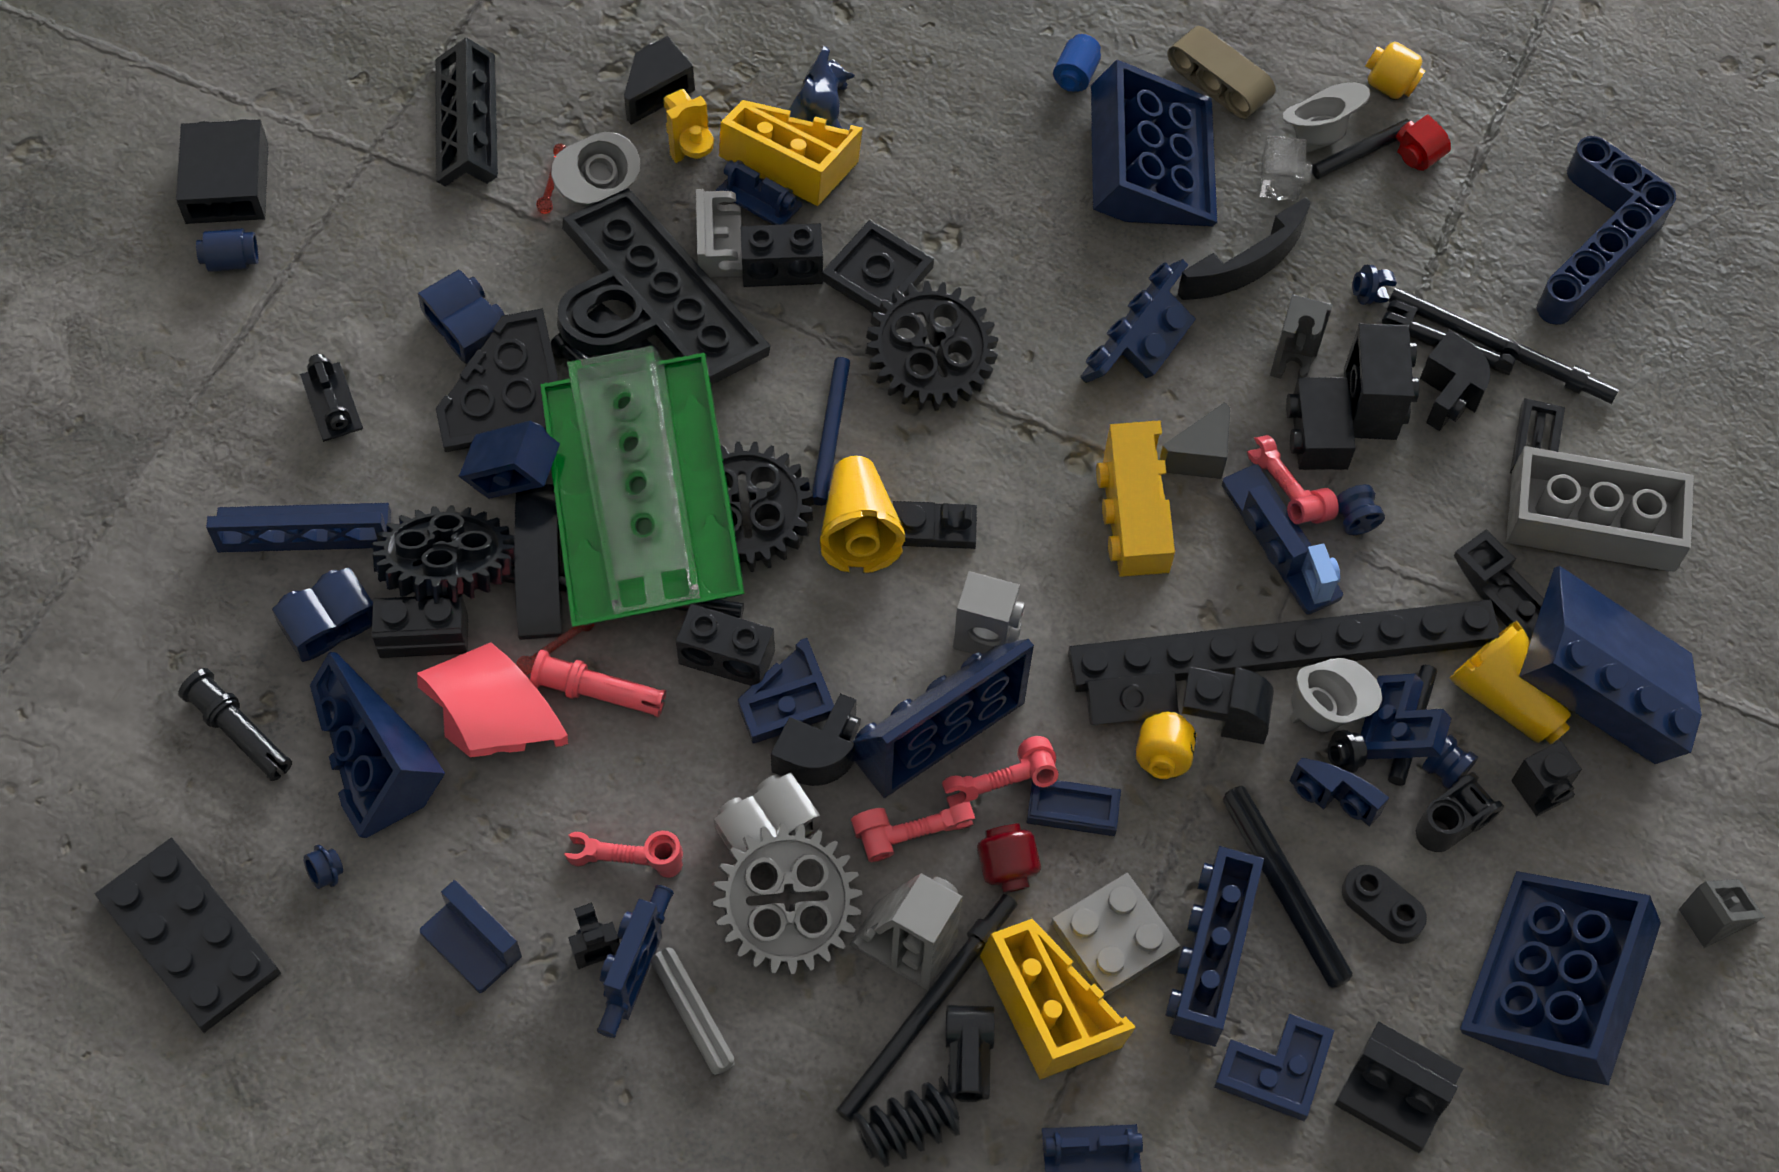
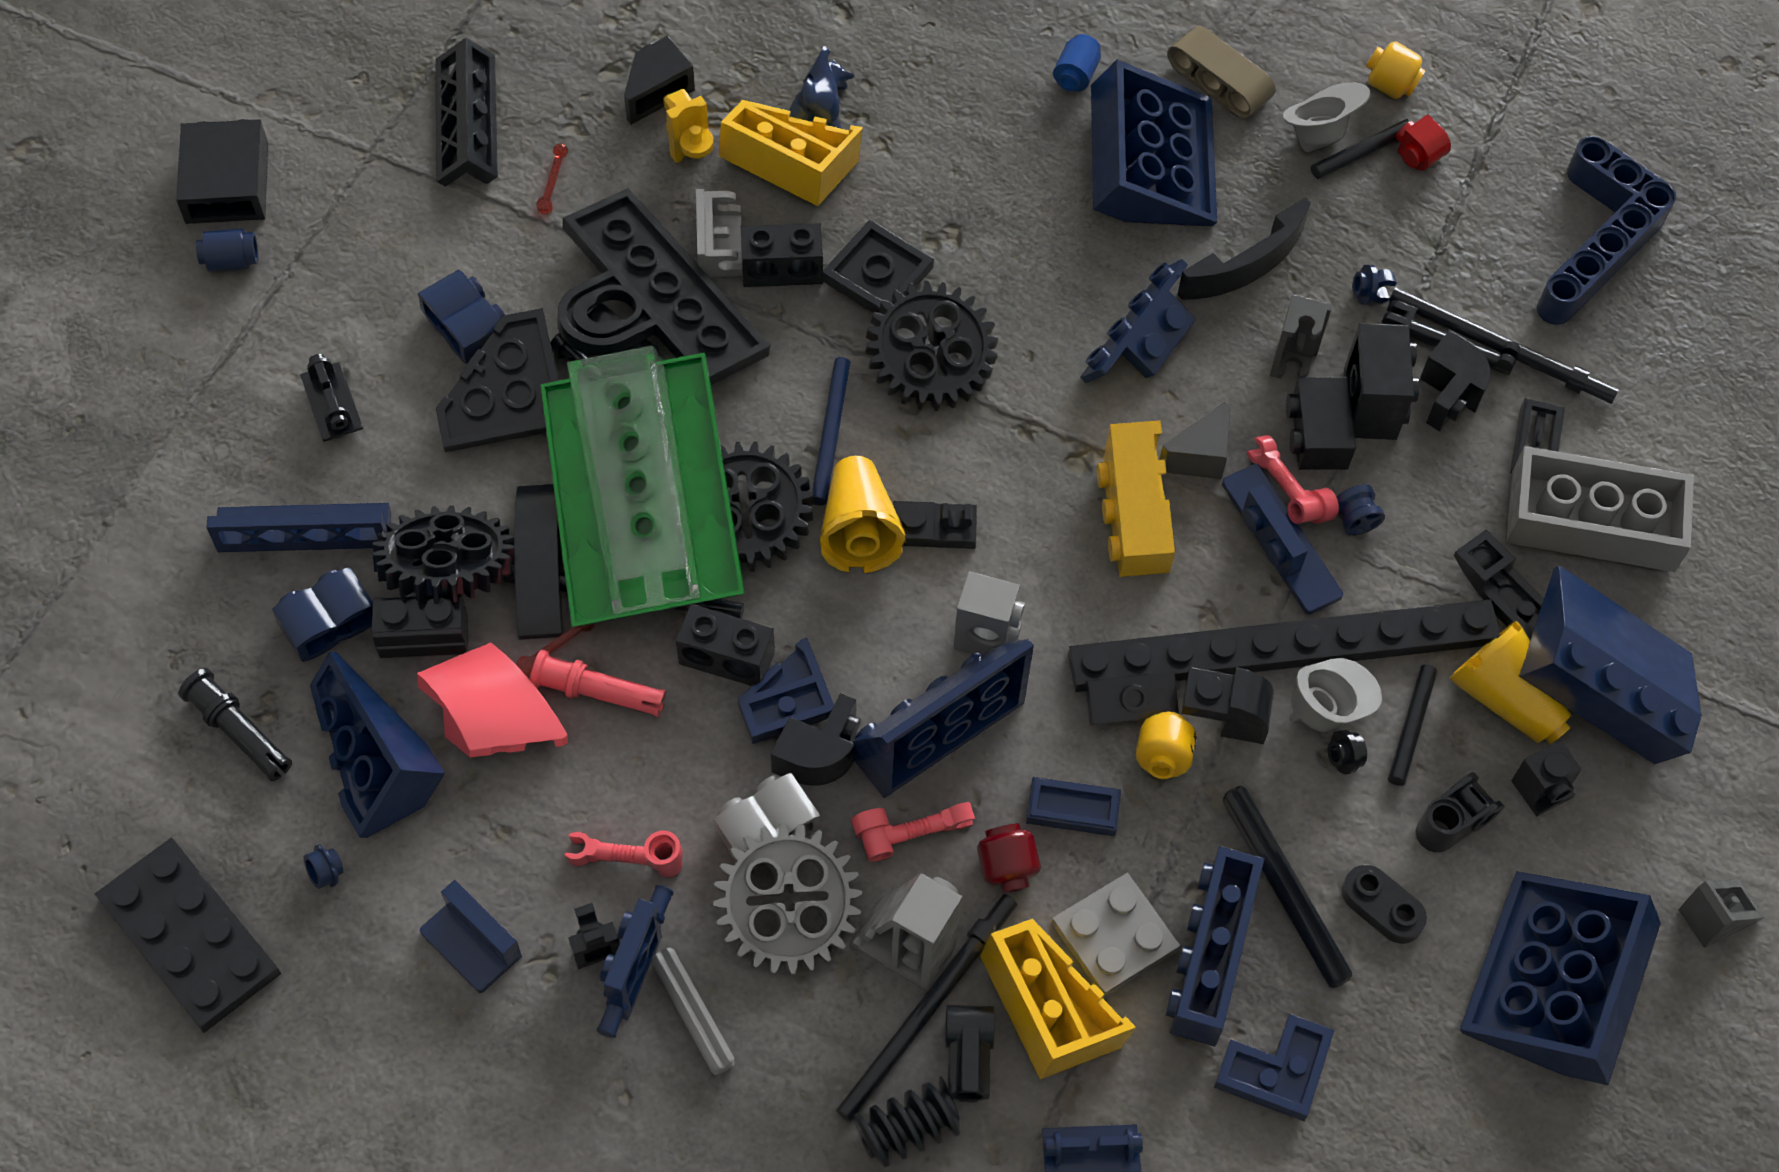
dark blue brick [459,420,560,499] -> none
light grey piece [551,132,640,205] -> none
dark blue hinge [716,160,803,225] -> none
coral brick [942,736,1058,807] -> none
clear brick [1259,135,1312,201] -> none
dark blue slope [1290,758,1389,827] -> none
light blue plate [1301,543,1340,604] -> none
black bracket [1334,1021,1463,1153] -> none
dark blue plate [1360,673,1452,759] -> none
dark blue wheel [1422,734,1478,790] -> none

